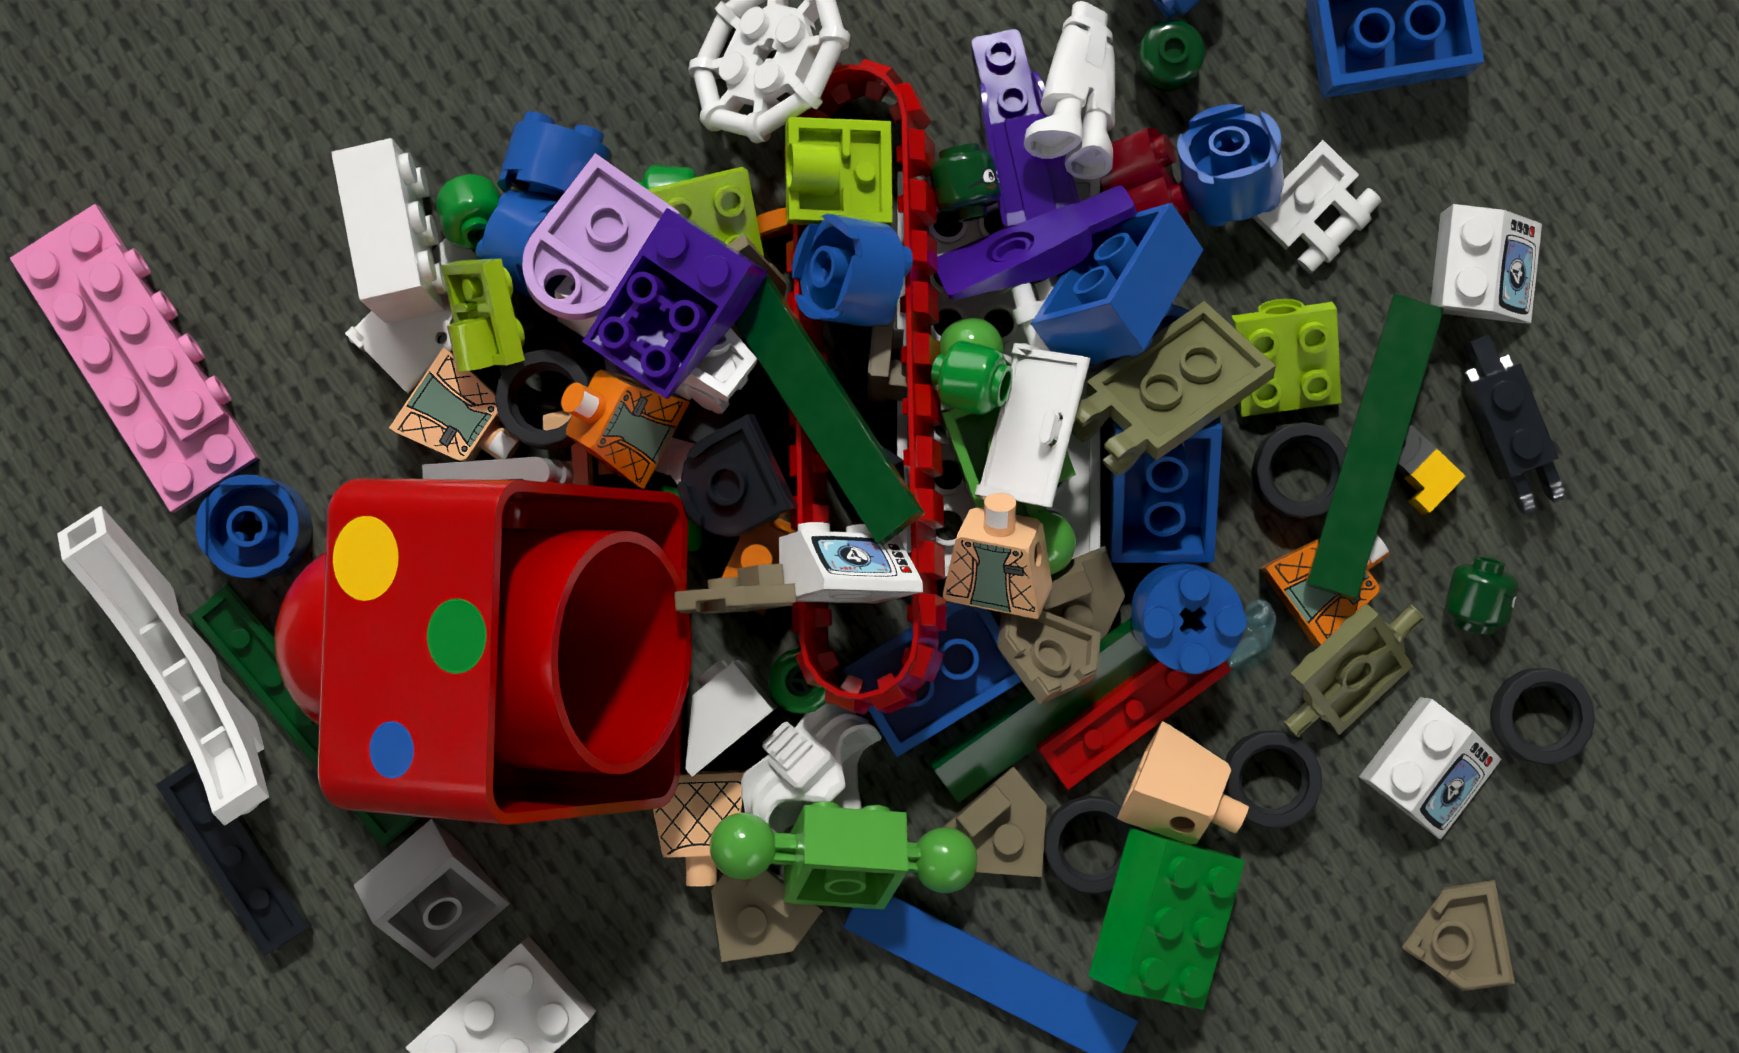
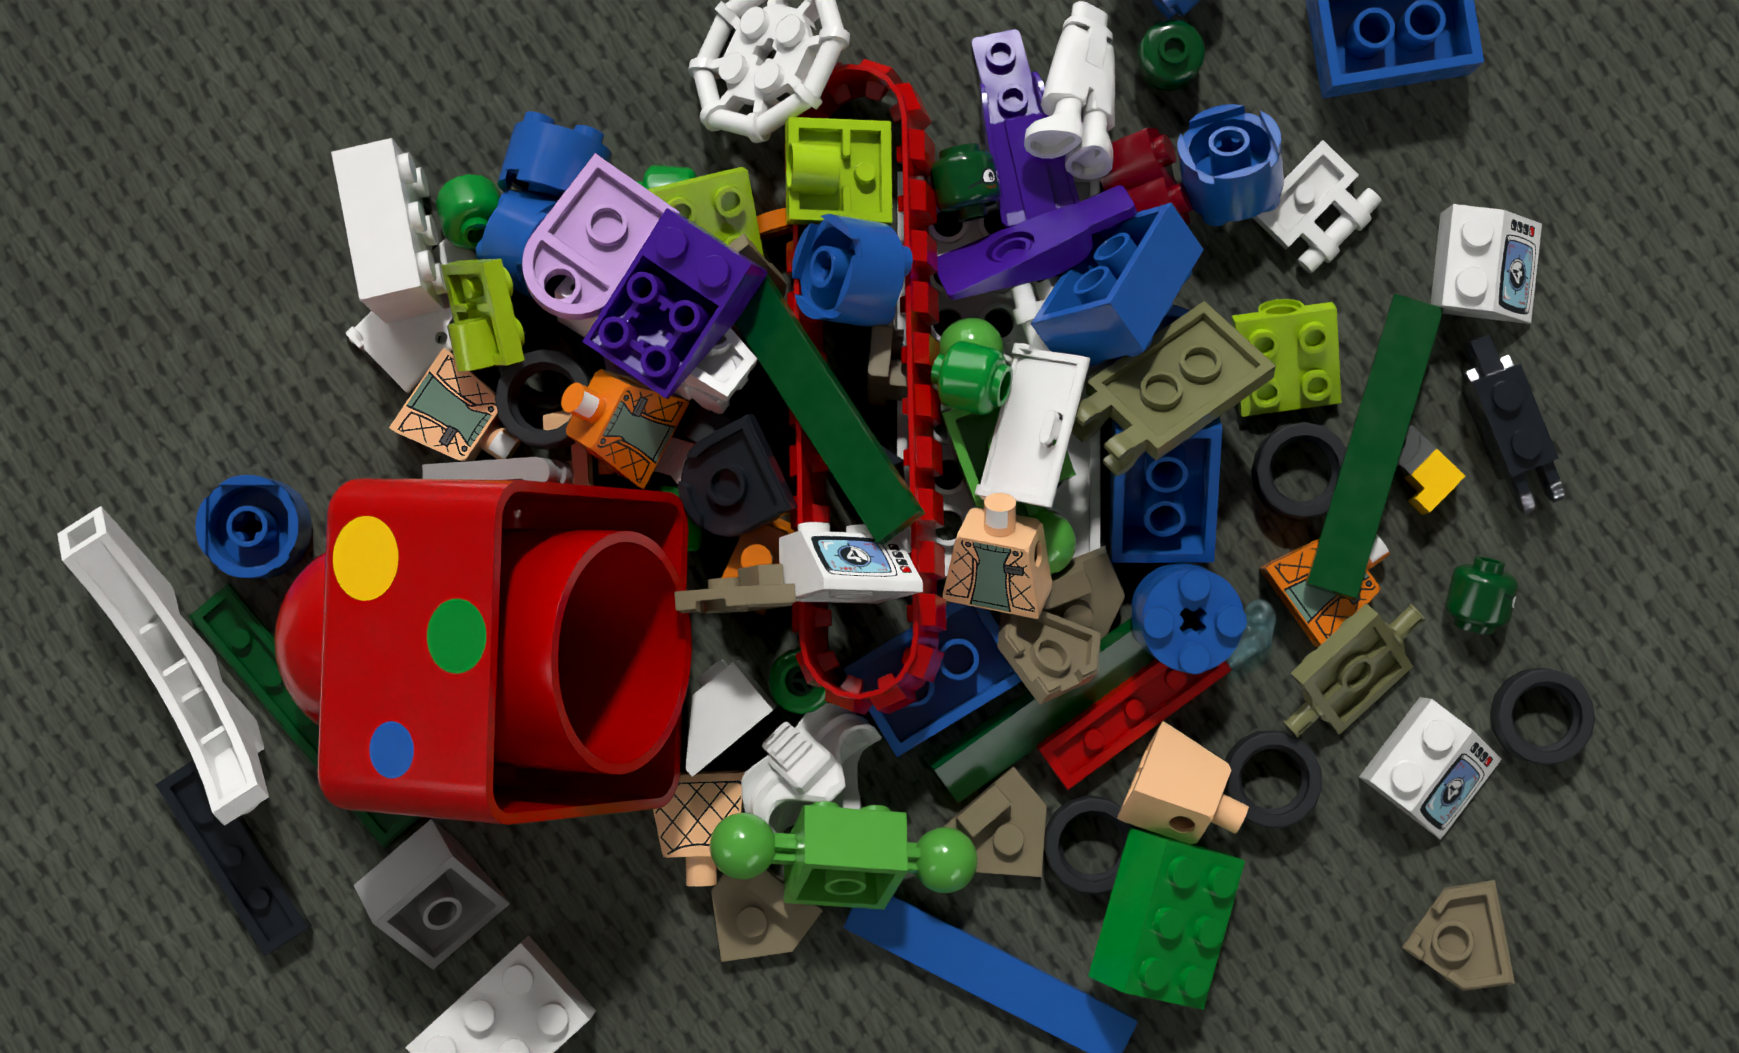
bright pink plate [10,204,260,512] -> none

